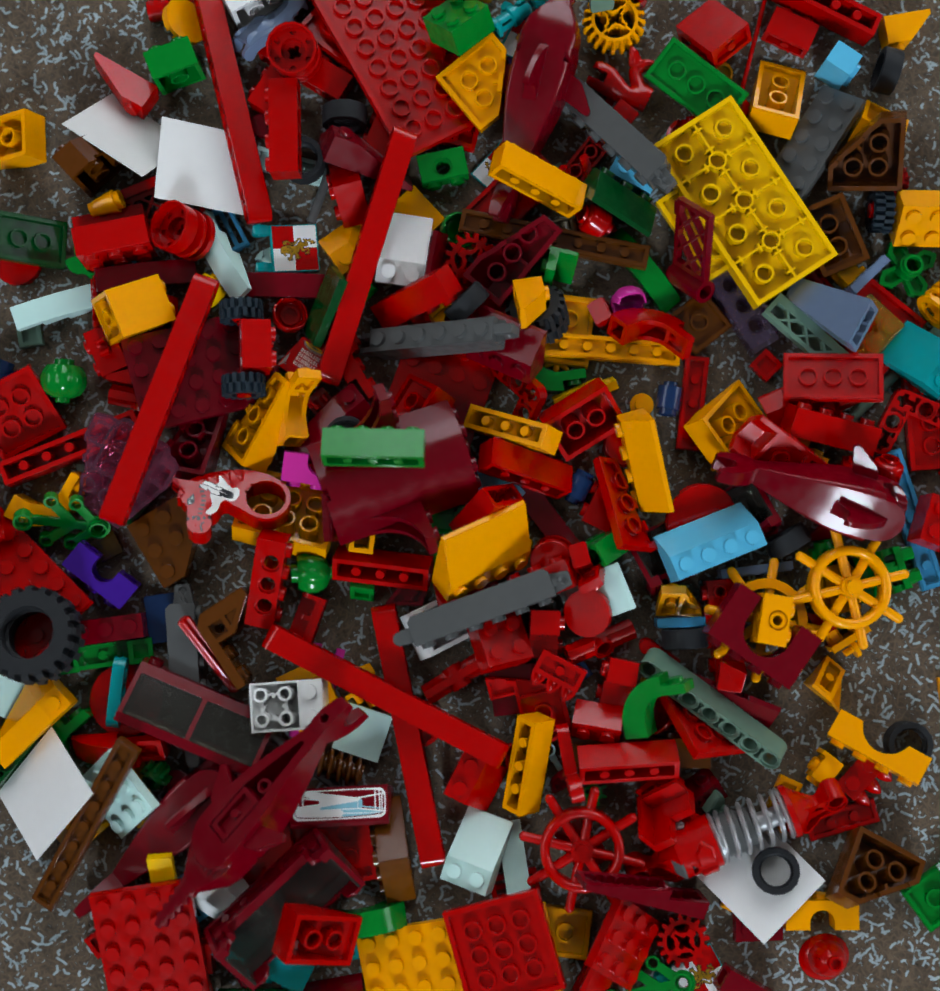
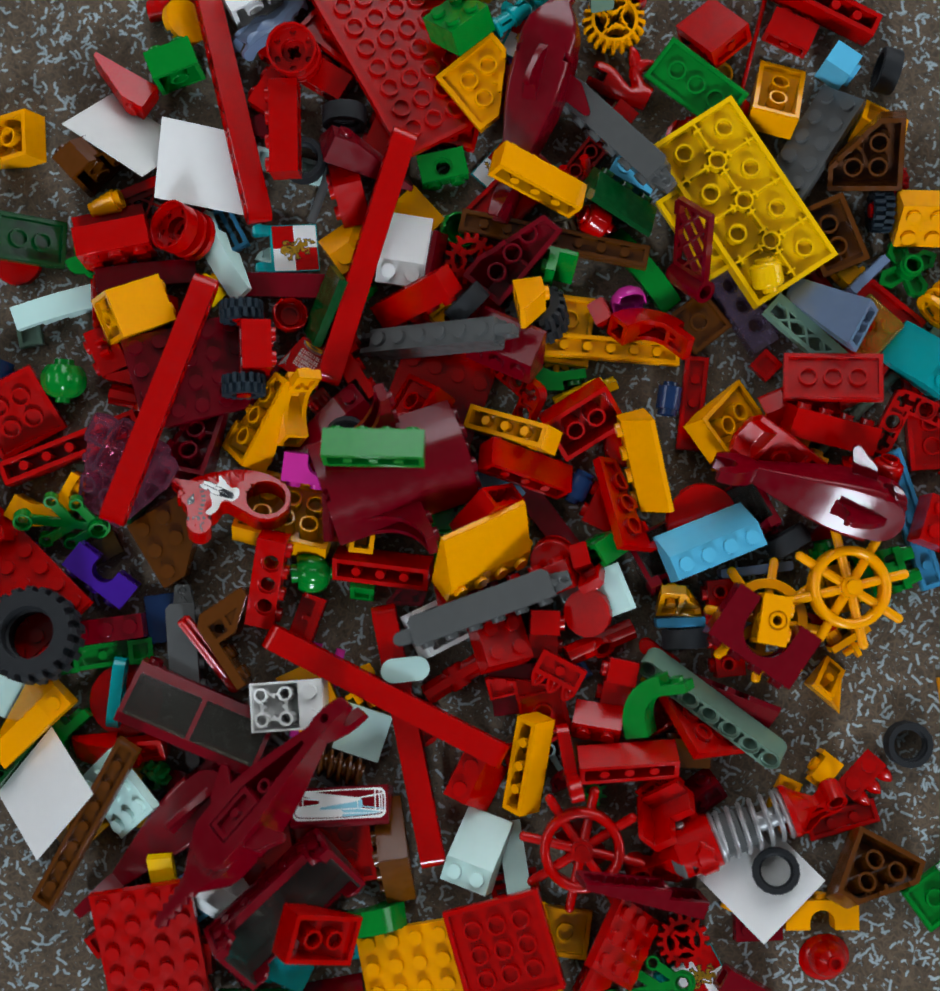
light orange plate [630,393,654,414] -> none
sand green tile [702,790,725,814] -> none
red slope [715,659,747,693] -> none
light orange arch [827,709,932,788] -> none
light orange slope [878,9,931,50] -> none
none -> light aqua tile [381,656,430,683]
none -> yellow head [750,256,784,294]

